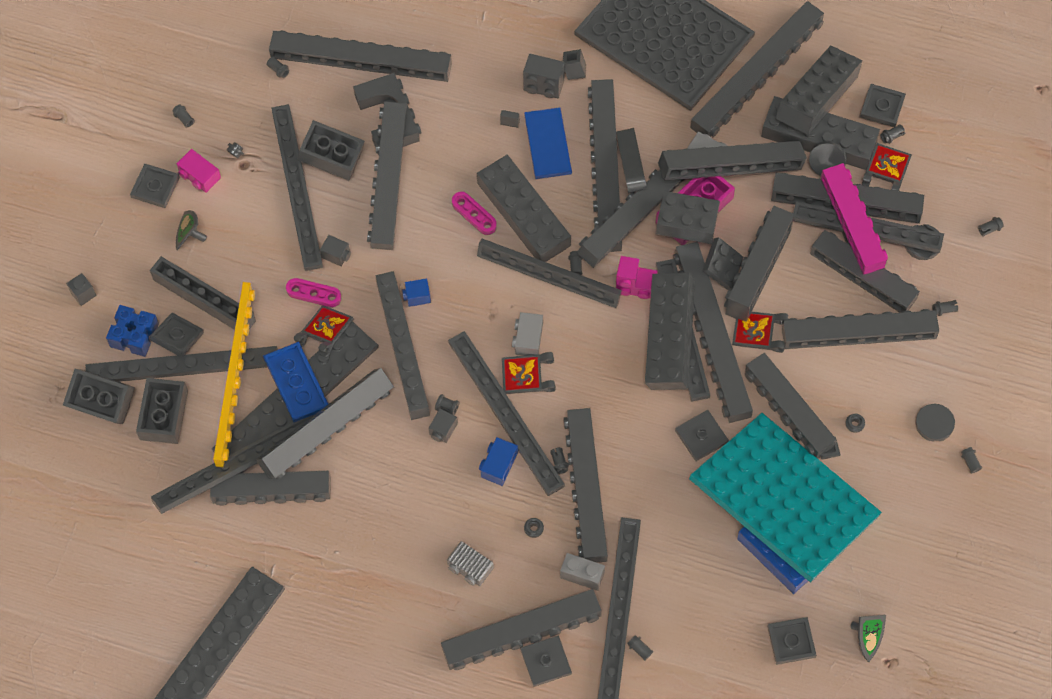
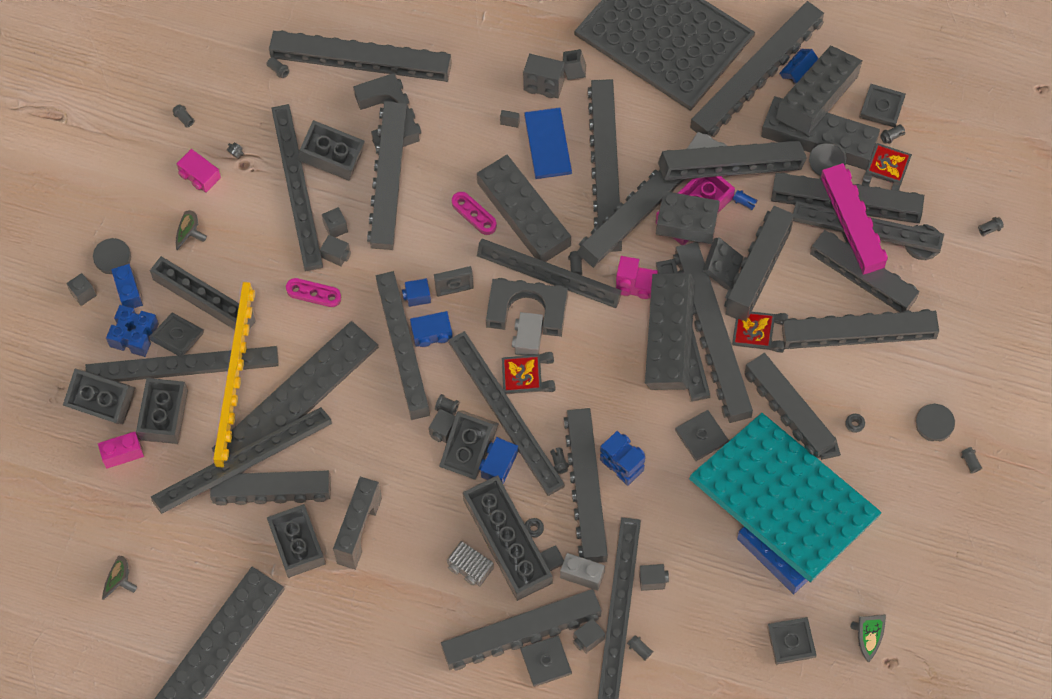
dark grey plate [130,163,180,208] -> none
brick [256,368,394,479] -> none
blue tile [263,342,328,423] -> none
flag [294,305,354,357] -> none
dark grey beam [616,128,647,193] -> none
dark grey pin [932,300,958,316] -> none
none -> dark grey tile [93,238,131,275]
none -> dark pink brick [98,432,144,469]
none -> dark grey shield [102,556,137,600]
none -> blue brick [111,264,143,308]
none -> dark grey brick [267,504,326,578]
none -> dark grey brick [322,207,348,237]
none -> dark grey arch [333,476,382,570]
none -> blue brick [410,311,453,347]
none -> dark grey plate [434,266,474,297]
none -> dark grey slope [439,411,499,480]
none -> dark grey brick [463,475,553,601]
none -> dark grey arch [486,278,568,337]
none -> dark grey tile [540,545,564,571]
none -> dark grey brick [573,618,605,653]
none -> blue brick [600,431,645,486]
none -> dark grey brick [639,564,669,591]
none -> blue pin [733,190,758,210]
none -> blue panel [779,49,819,84]

